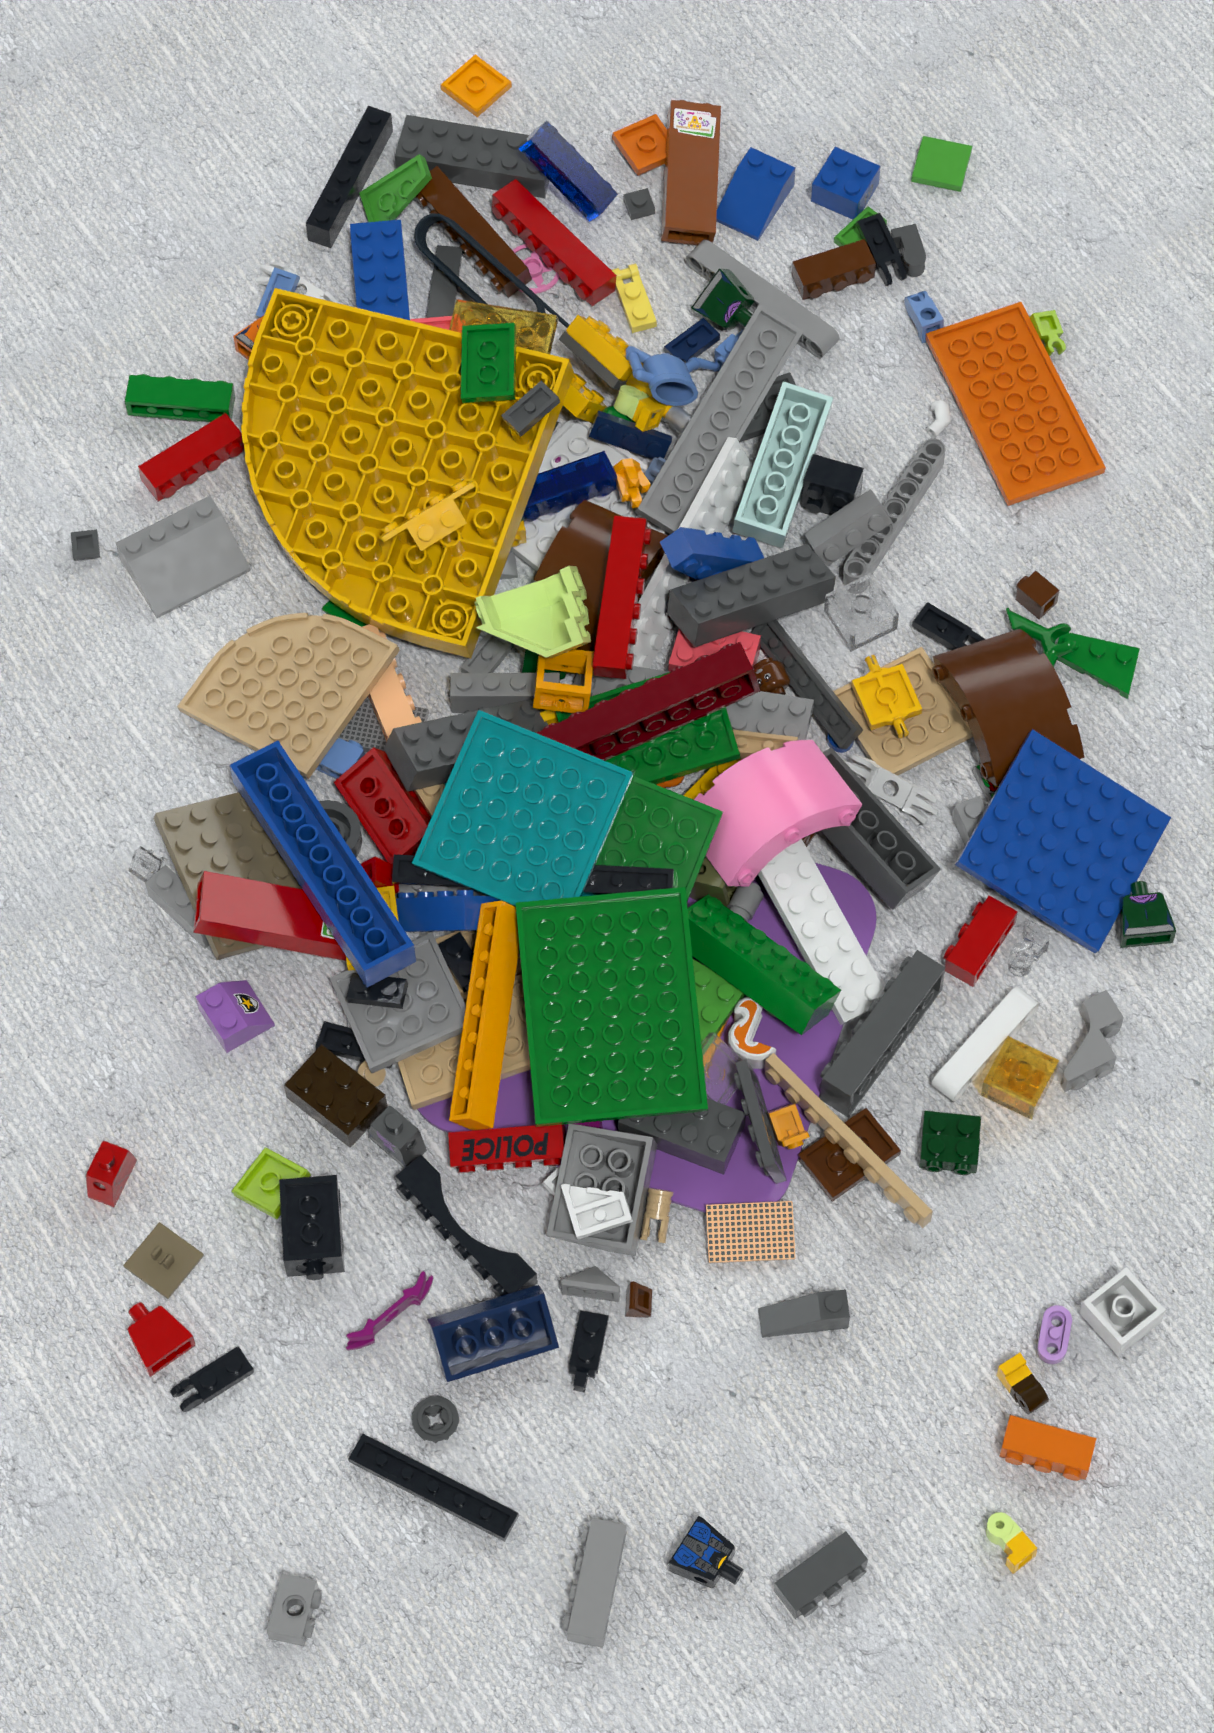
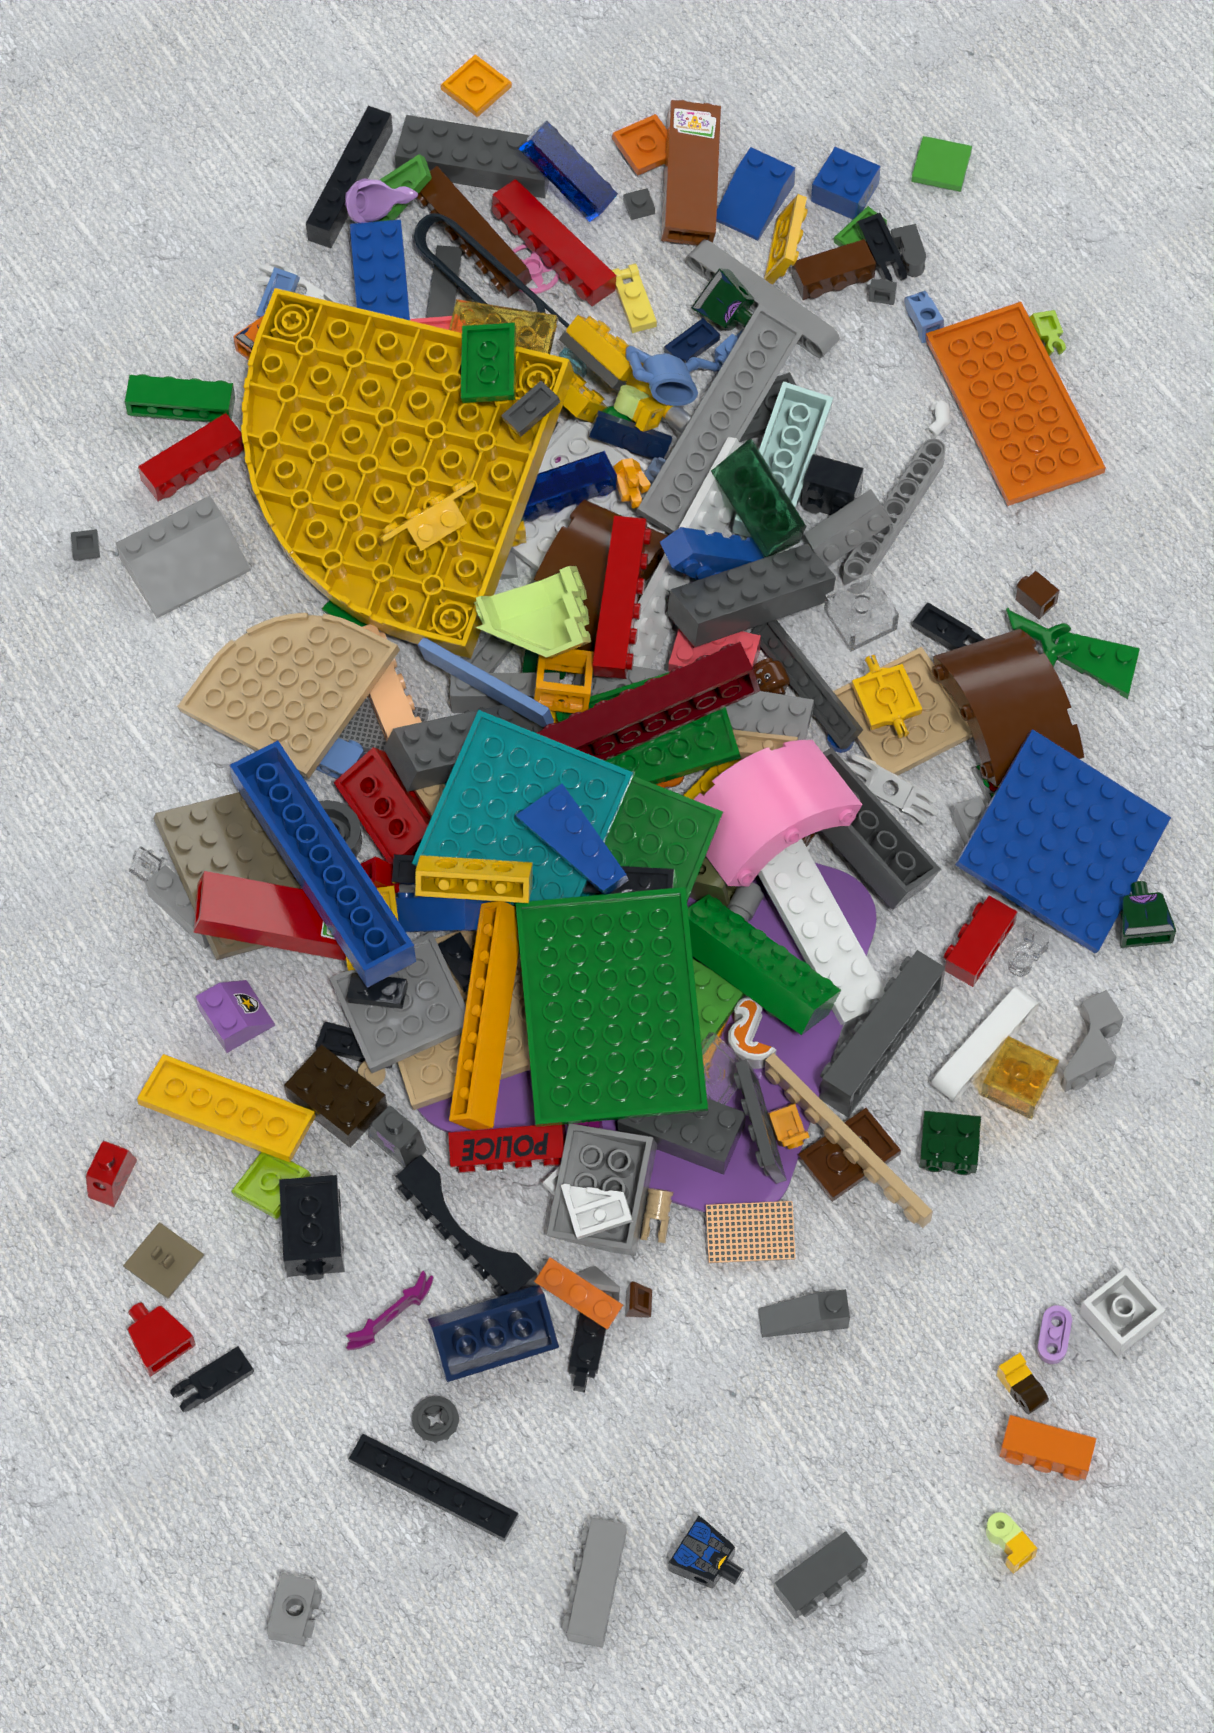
none -> yellow plate [137,1054,316,1162]
none -> lavender piece [345,178,418,223]
none -> yellow brick [415,855,533,903]
none -> medium blue tile [418,638,554,728]
none -> blue wedge [516,783,629,895]
none -> orange plate [534,1257,624,1330]
none -> clear light blue plate [559,347,587,378]
none -> clear green slope [711,439,807,558]
none -> yellow plate [764,194,808,285]
none -> dark grey plate [869,279,897,305]

